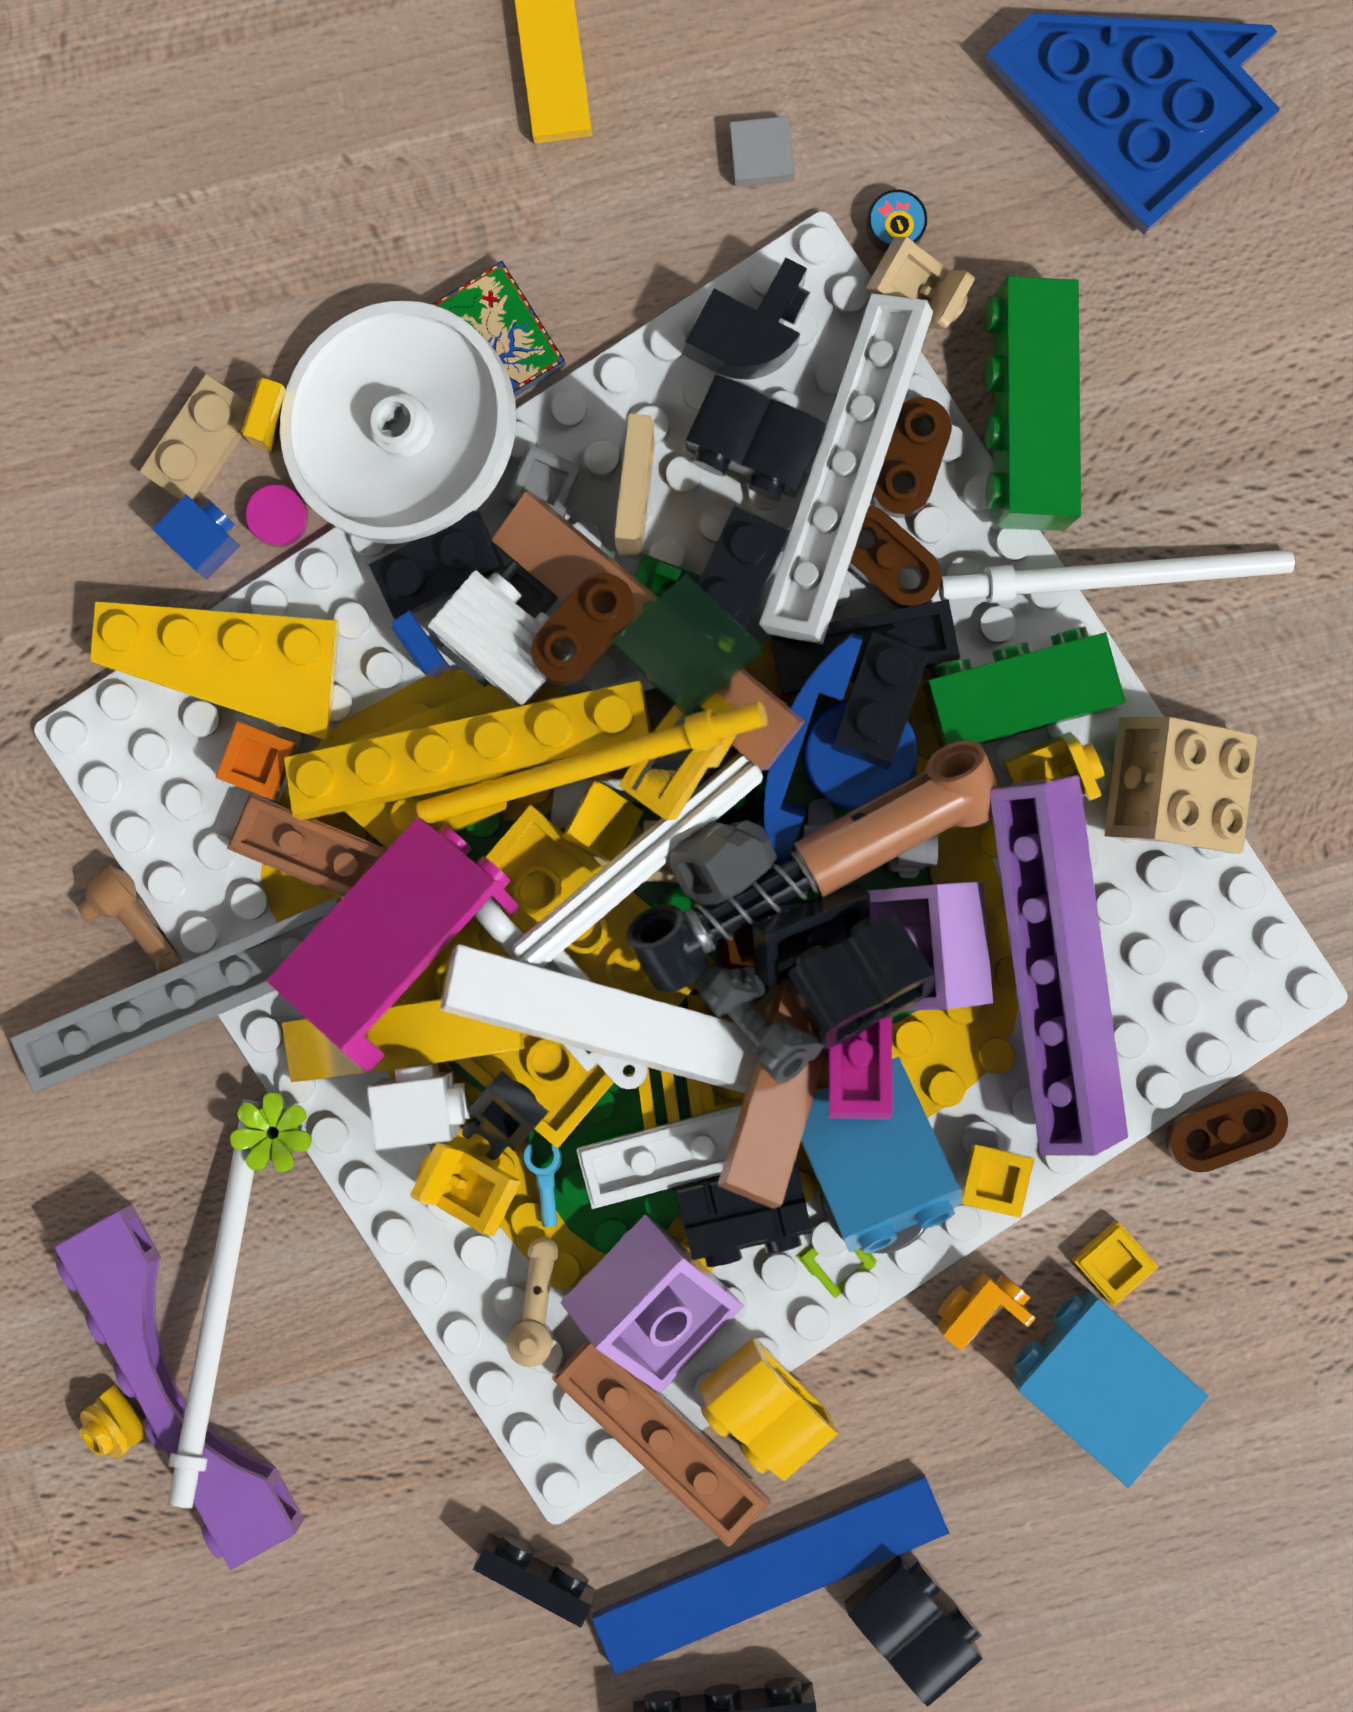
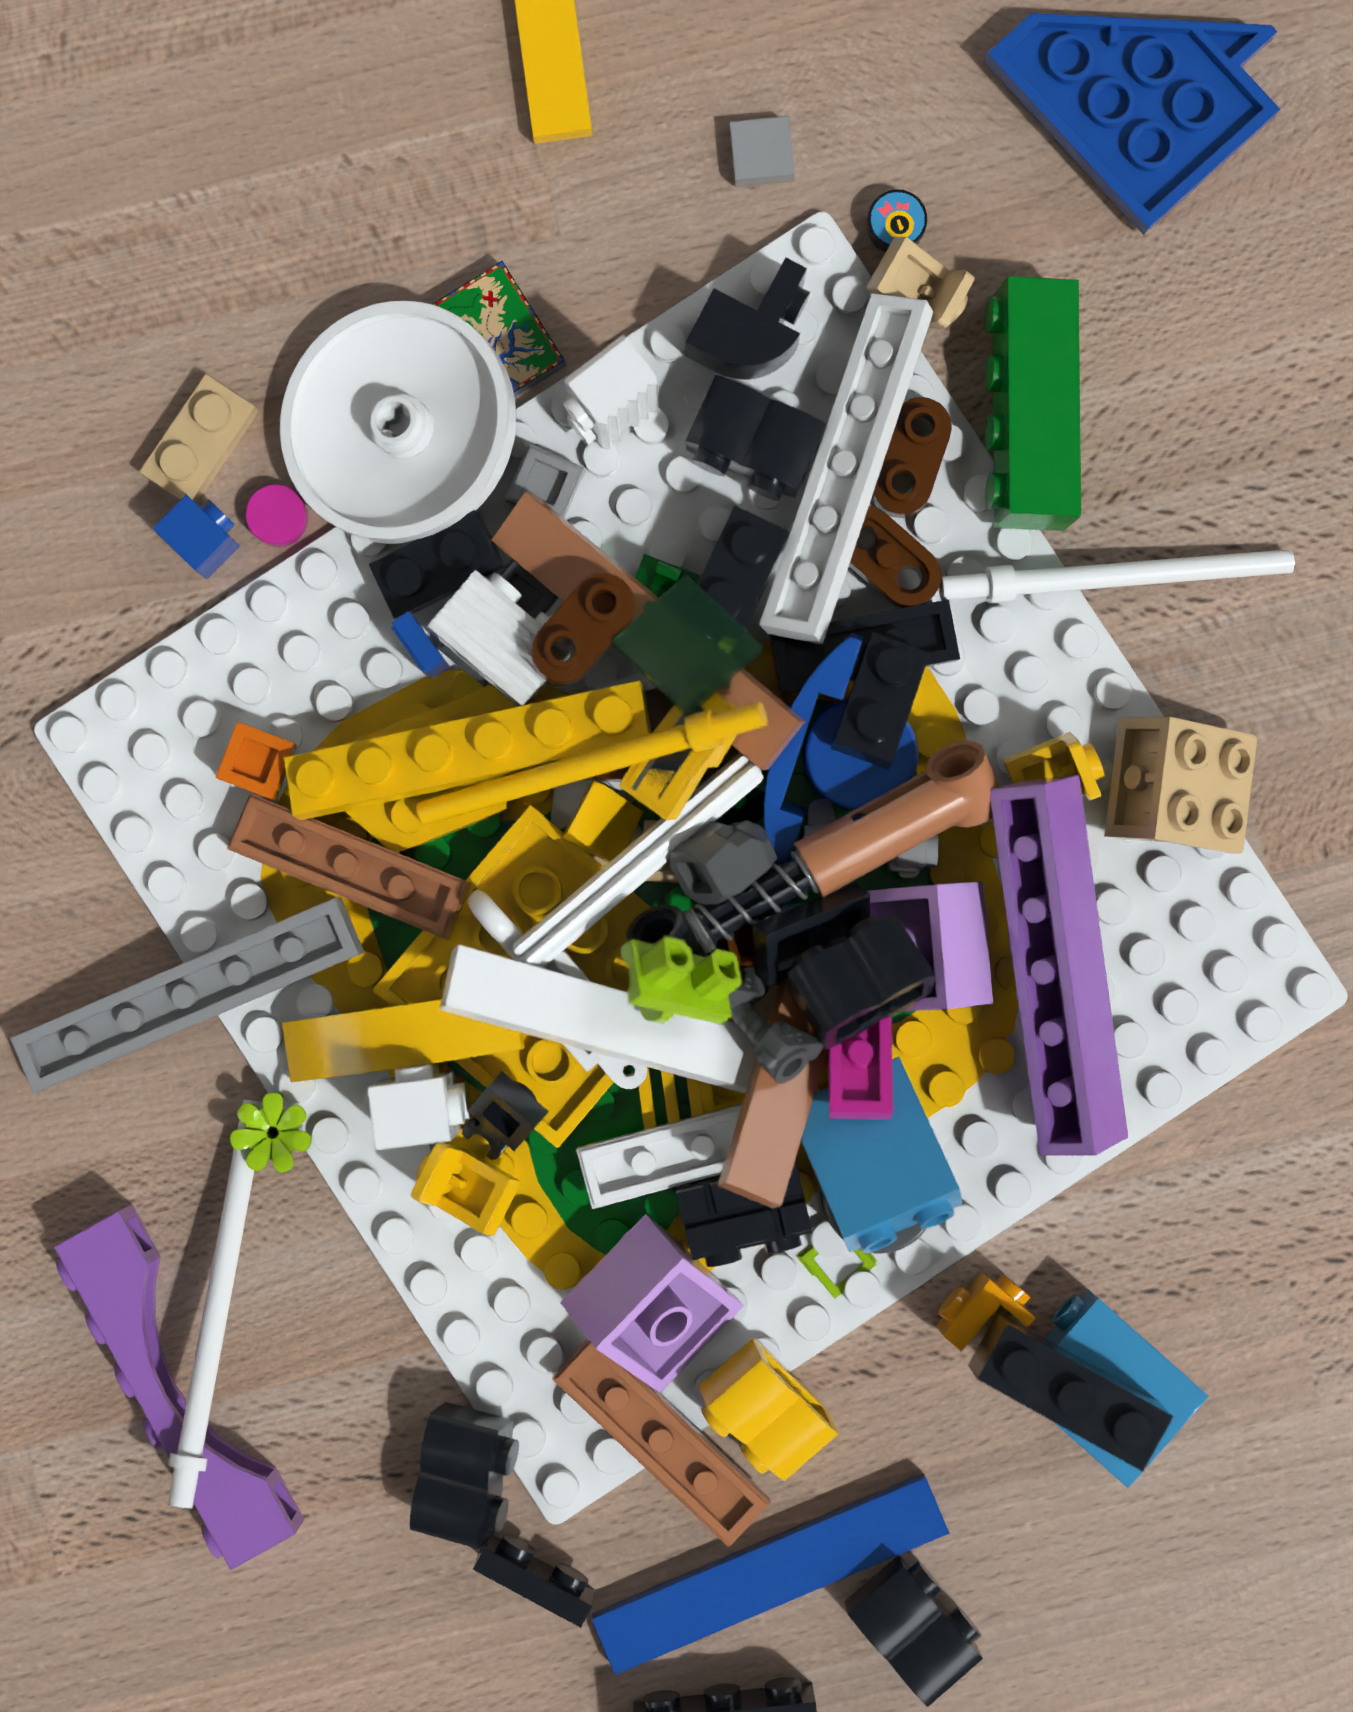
medium nougat piece [77,865,183,973] -> none
yellow plate [79,1385,147,1459] -> none
yellow wing [90,601,339,742] -> none
yellow tile [241,378,286,453] -> none
dark pink panel [266,817,520,1073] -> none
tan piece [507,1237,558,1367] -> none
medium azure hand [524,1143,562,1227] -> none
tan tile [614,413,655,559] -> none
green brick [922,626,1126,749] -> none
yellow plate [961,1142,1035,1218] -> none
yellow tile [1071,1220,1159,1307] -> none
reddish brown plate [1166,1090,1288,1173] -> none
none -> black brick [410,1402,519,1549]
none -> white brick [563,335,659,449]
none -> lime hips [621,936,742,1025]
none -> black brick [968,1312,1174,1472]

